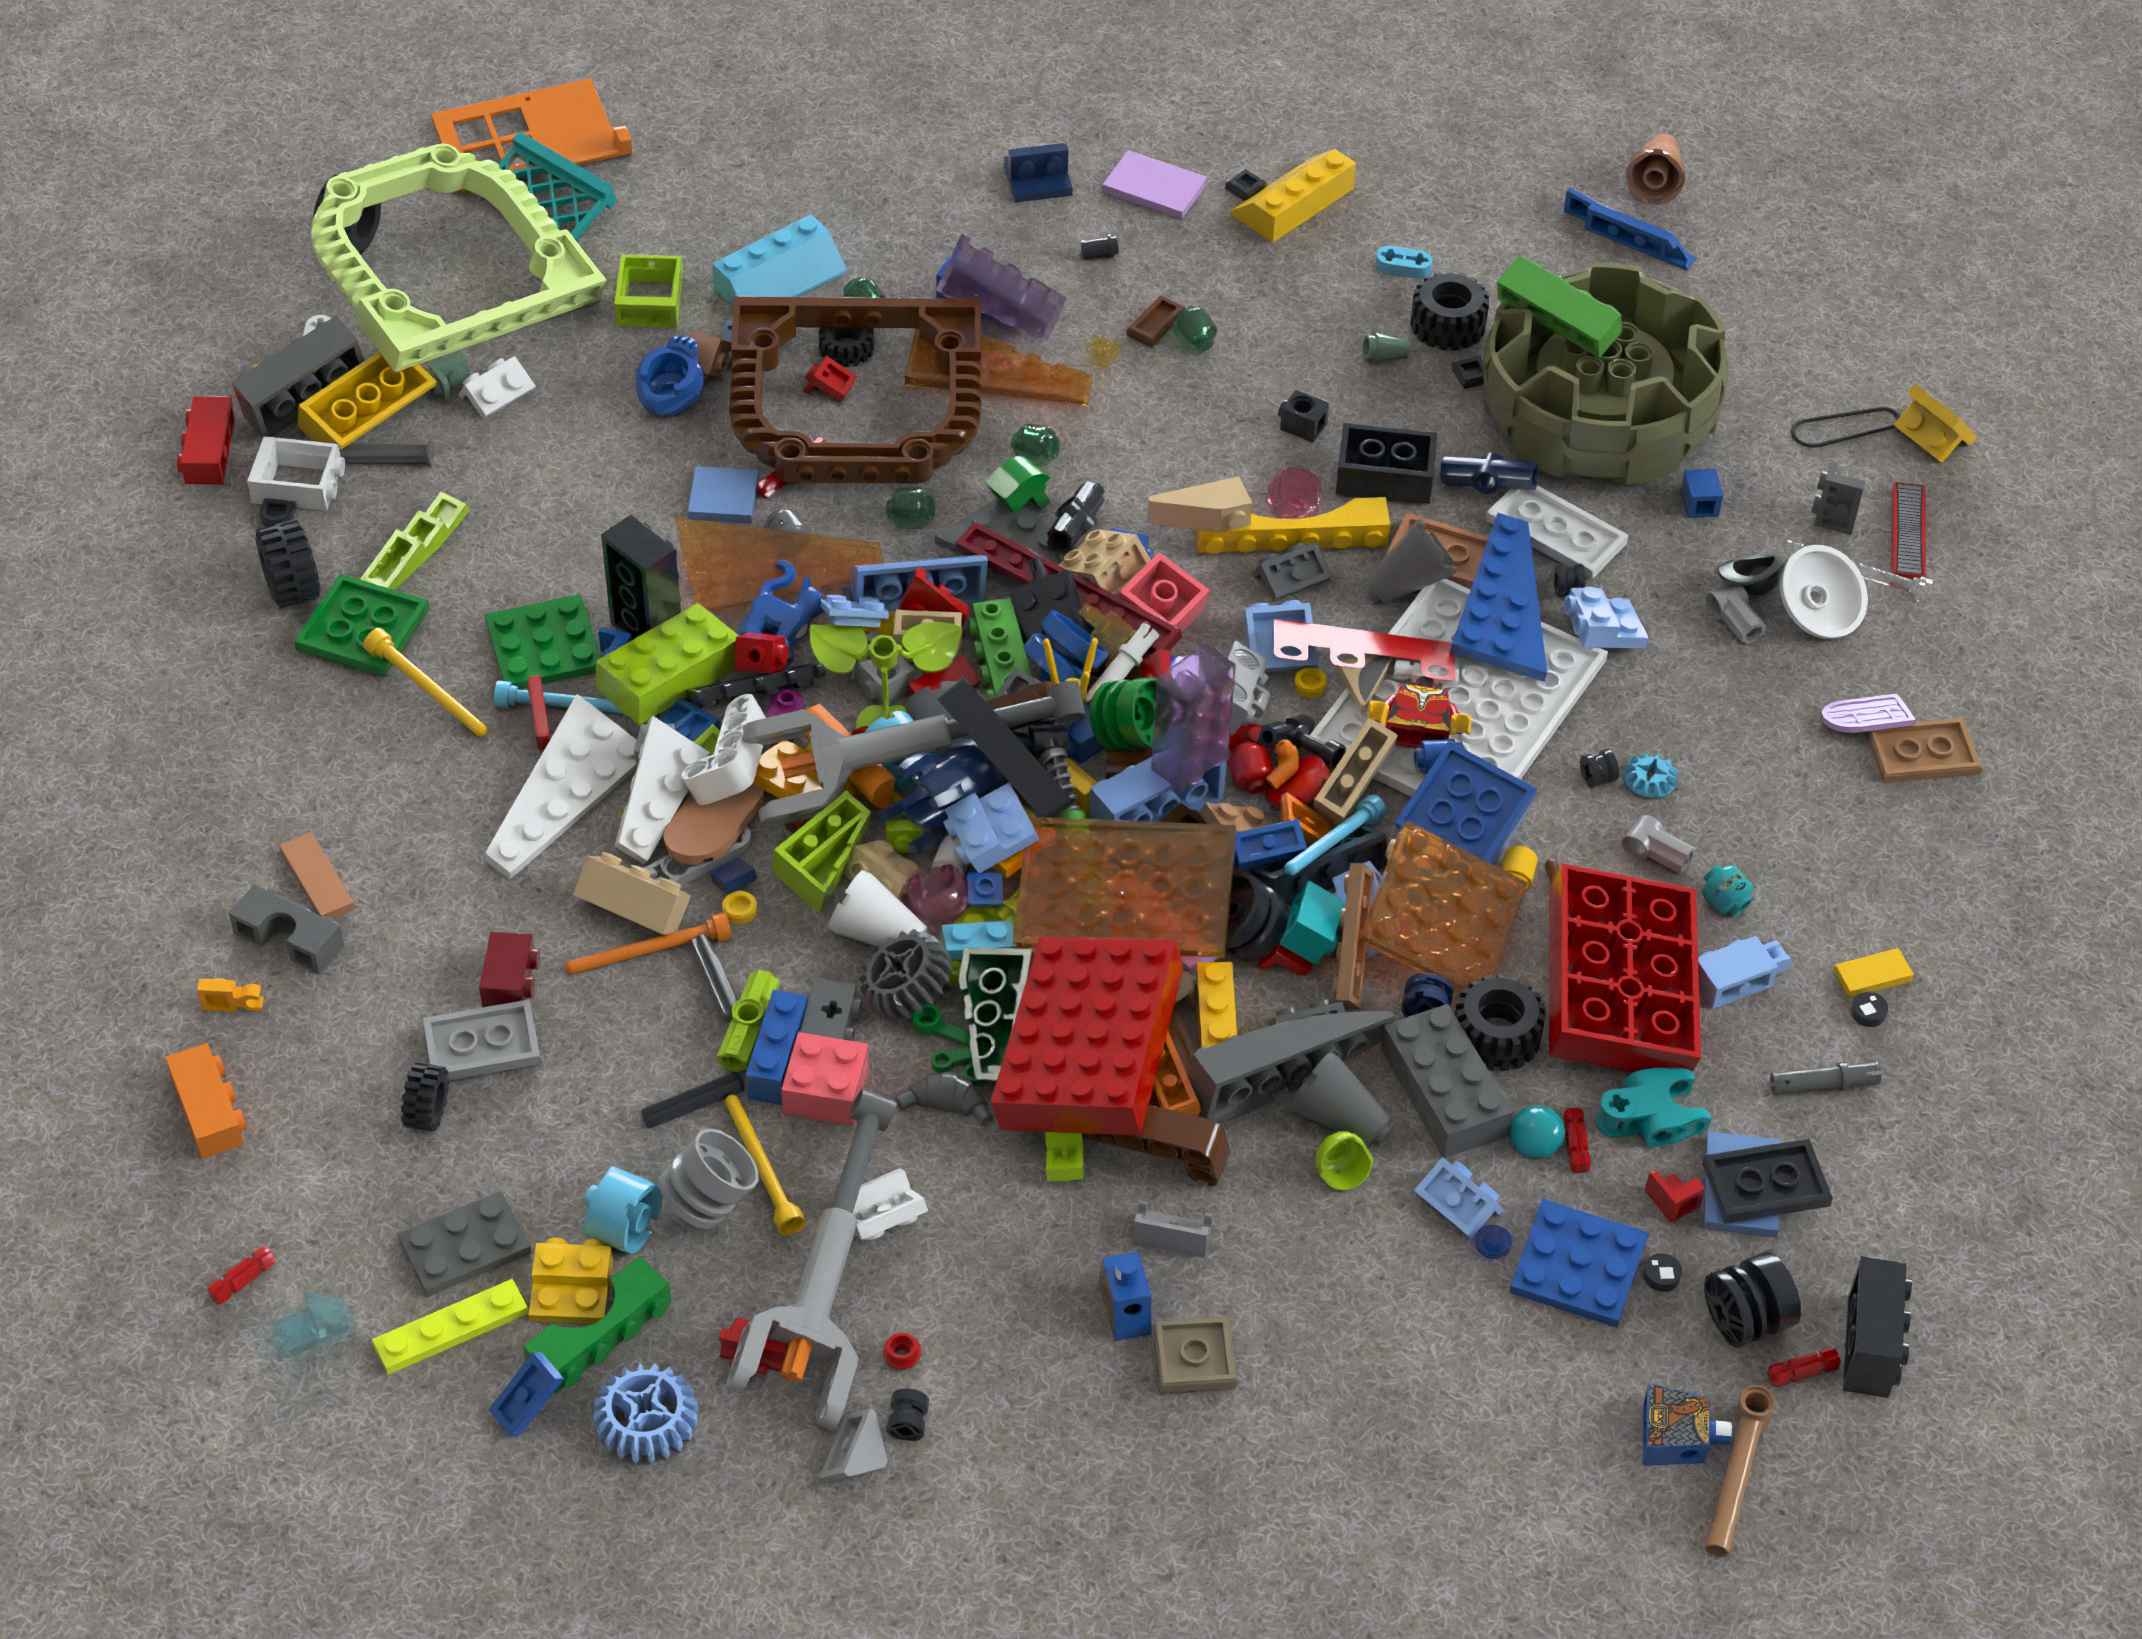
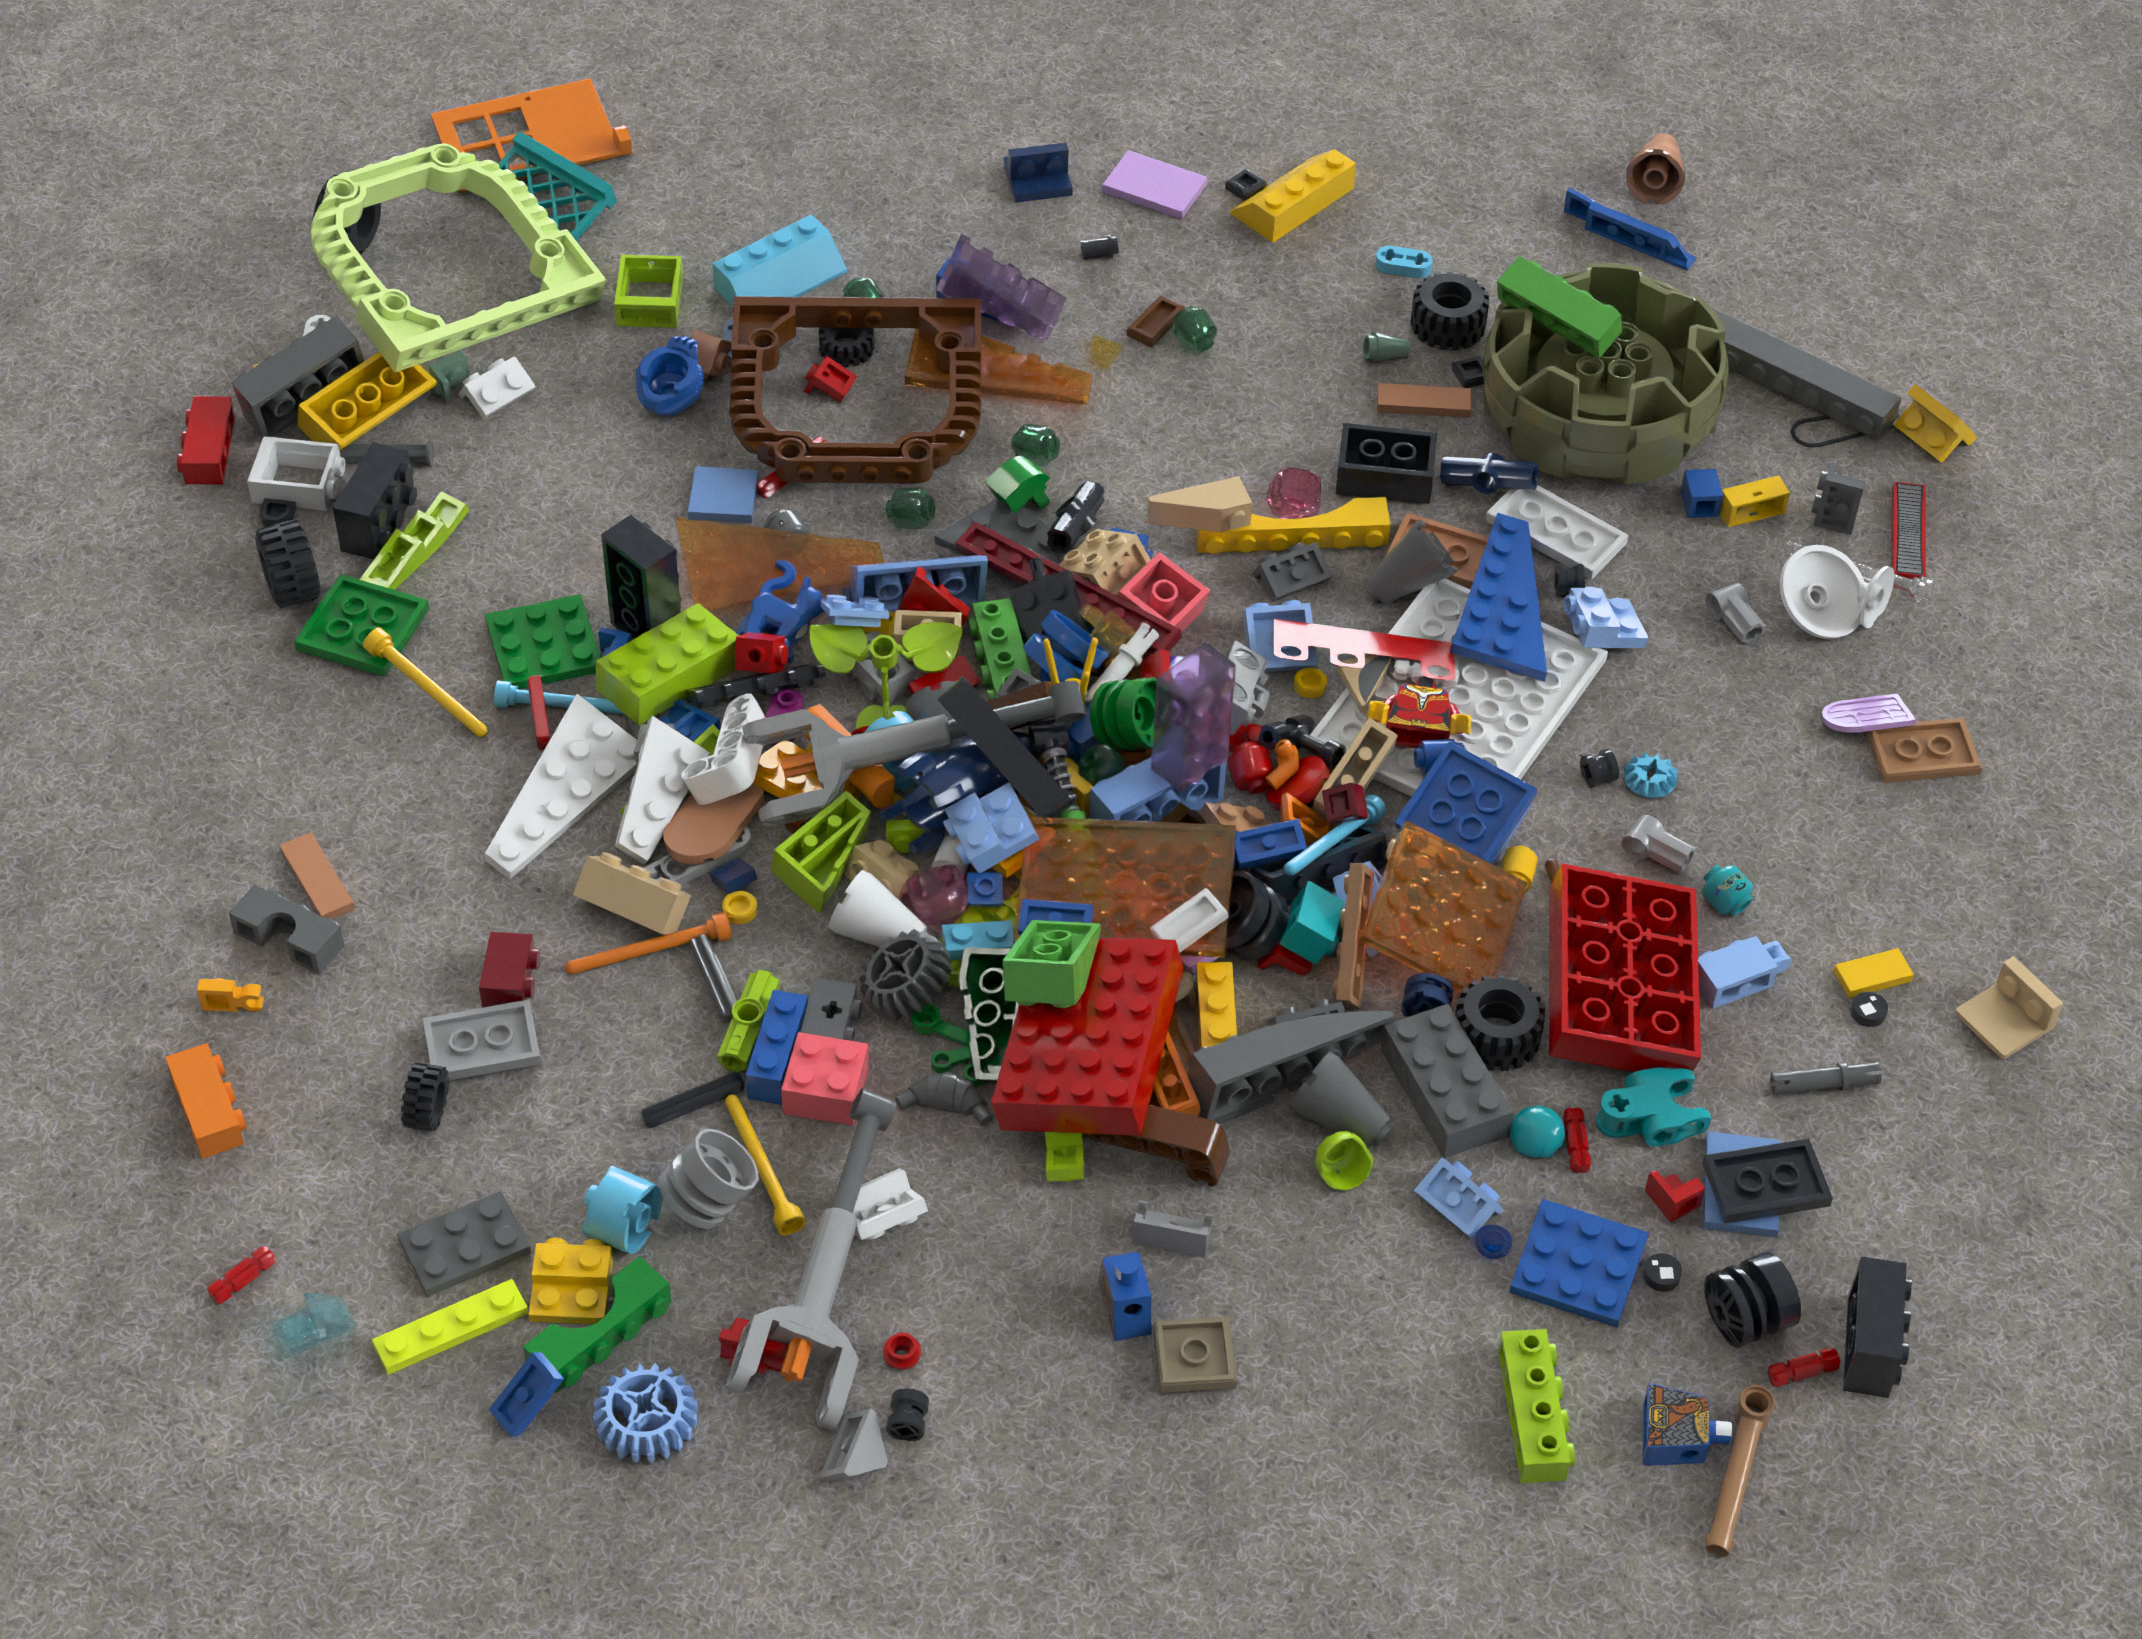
black brick [1278,390,1329,442] -> none
pearl dark grey hat [1717,553,1789,596] -> none
none -> black brick [333,442,417,559]
none -> bright green slope [1003,920,1101,1008]
none -> blue plate [1018,899,1094,937]
none -> clear green head [1078,744,1128,787]
none -> white tile [1150,888,1229,953]
none -> dark red slope [1322,782,1368,824]
none -> nougat tile [1377,383,1471,418]
none -> lime brick [1498,1329,1575,1483]
none -> dark grey brick [1711,307,1902,440]
none -> yellow piece [1719,475,1790,527]
none -> white dish [1857,566,1894,628]
none -> tan bracket [1955,956,2063,1059]

